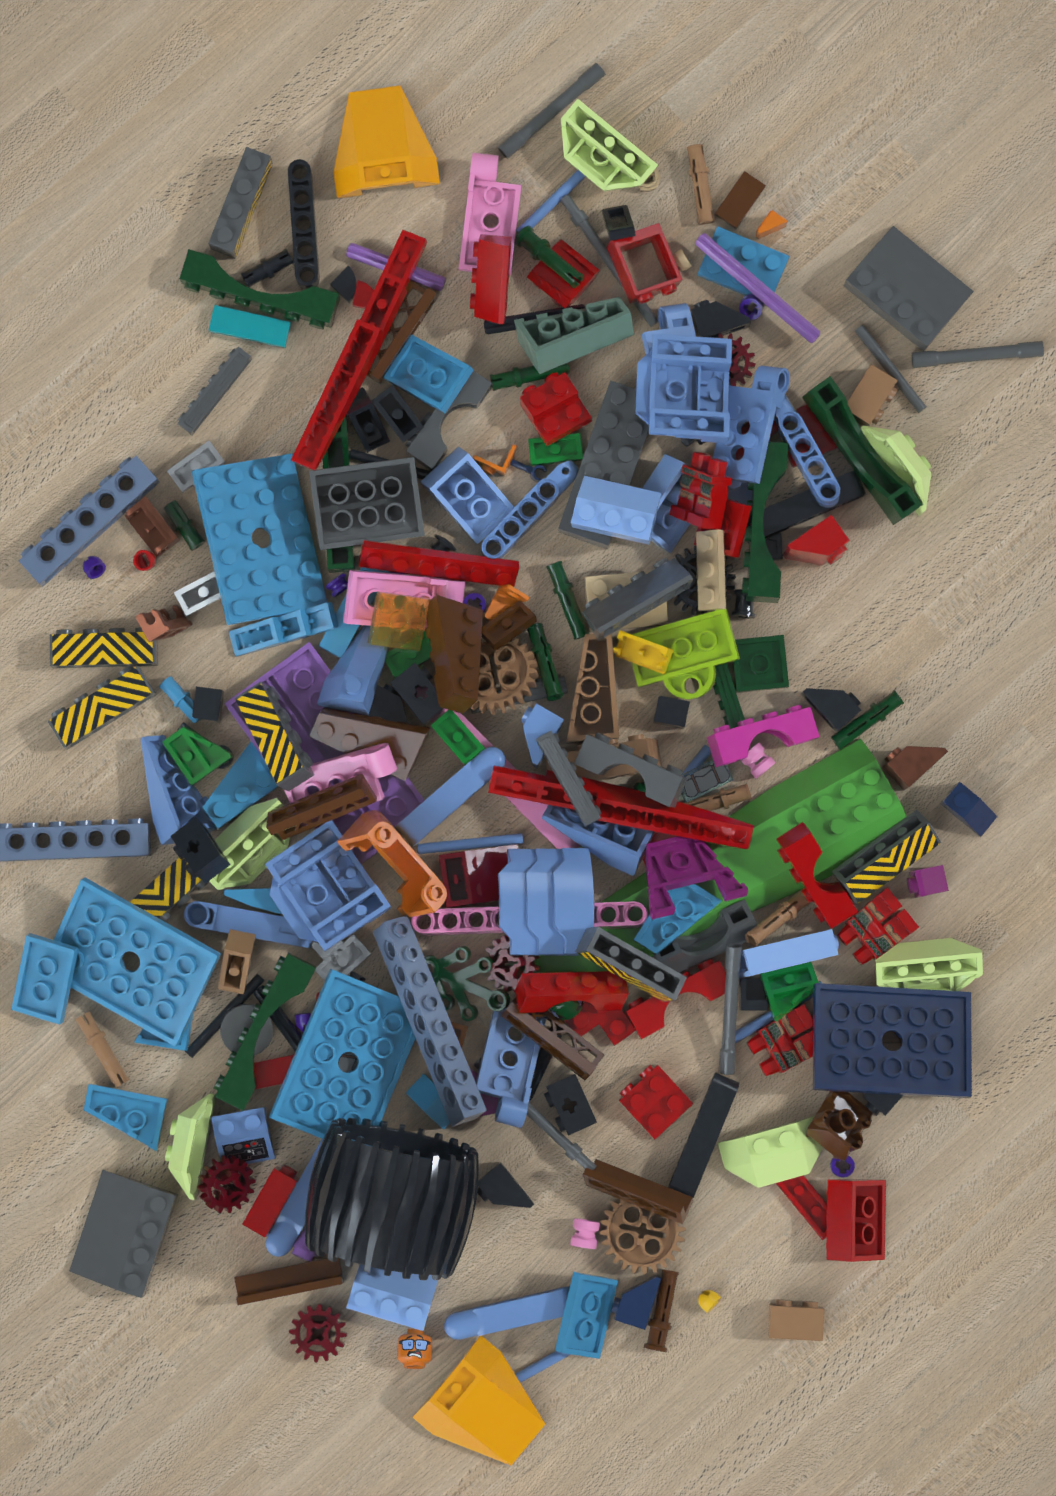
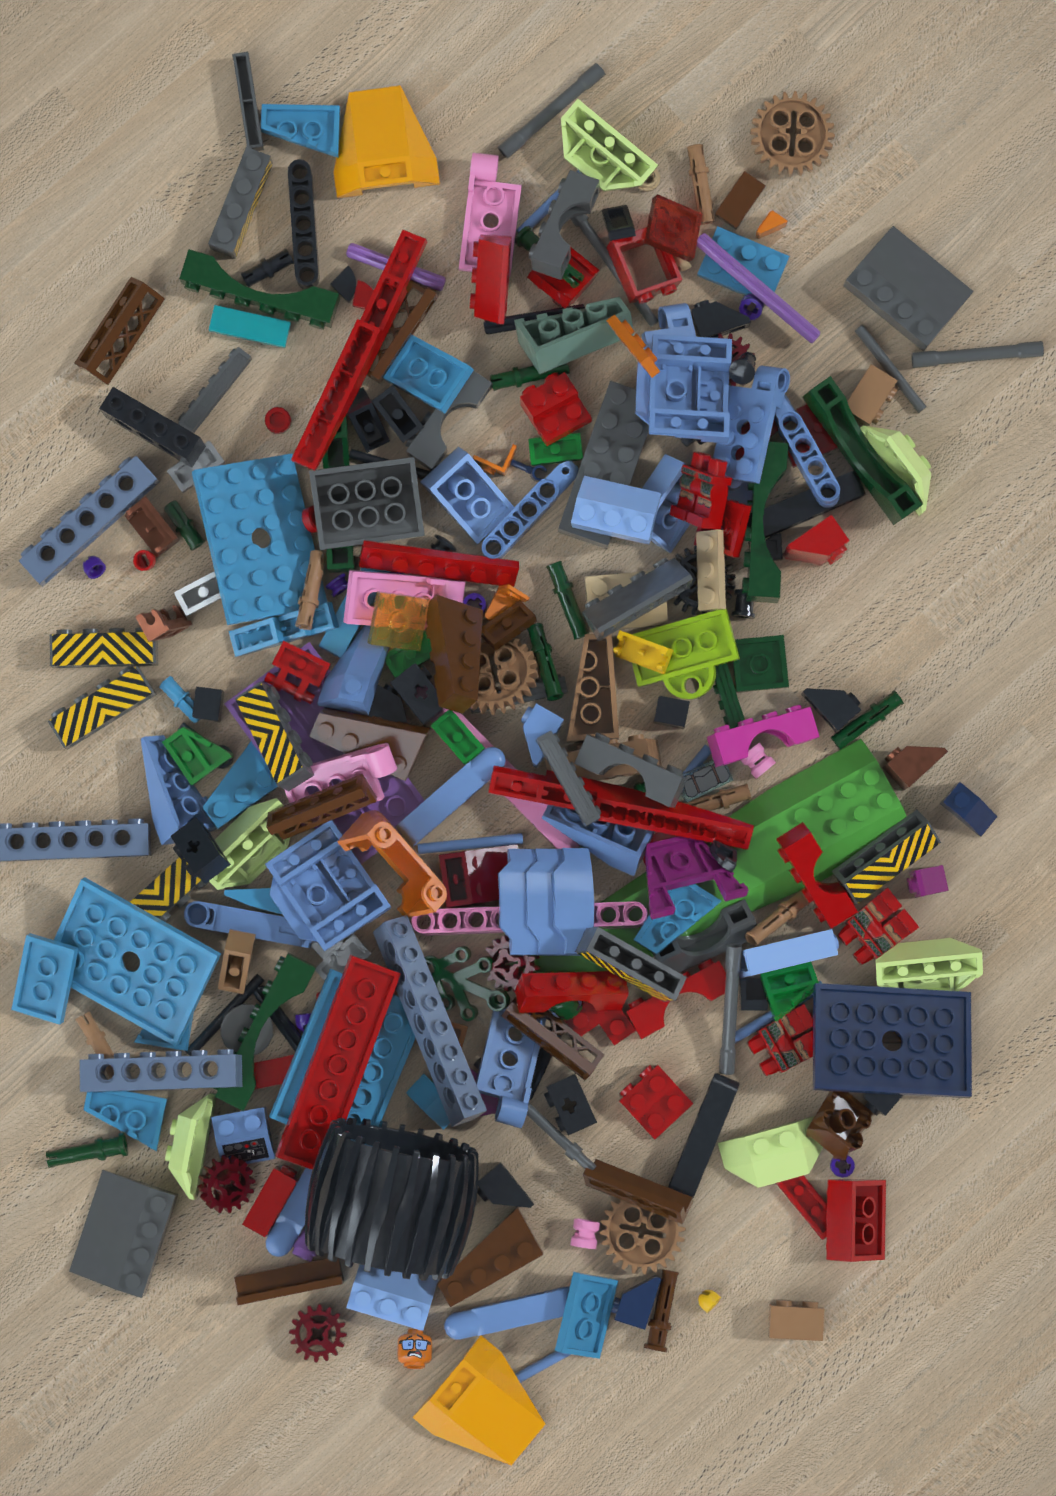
none -> dark green pin [46,1132,128,1168]
none -> reddish brown fence [74,277,165,385]
none -> sand blue brick [80,1049,243,1092]
none -> black brick [99,387,206,468]
none -> dark grey piece [232,51,264,151]
none -> dark azure wing [261,104,340,158]
none -> red plate [264,640,331,704]
none -> red tile [265,407,291,434]
none -> red plate [275,955,401,1170]
none -> medium nougat pin [295,550,327,630]
none -> red tile [302,505,317,533]
none -> reddish brown wedge [437,1207,544,1307]
none -> dark grey arch [529,170,600,280]
none -> orange plate [606,314,660,378]
none -> clear red plate [644,194,702,262]
none -> black tile [709,840,737,872]
none -> black pin [729,352,756,385]
none -> medium nougat gear [750,91,835,177]

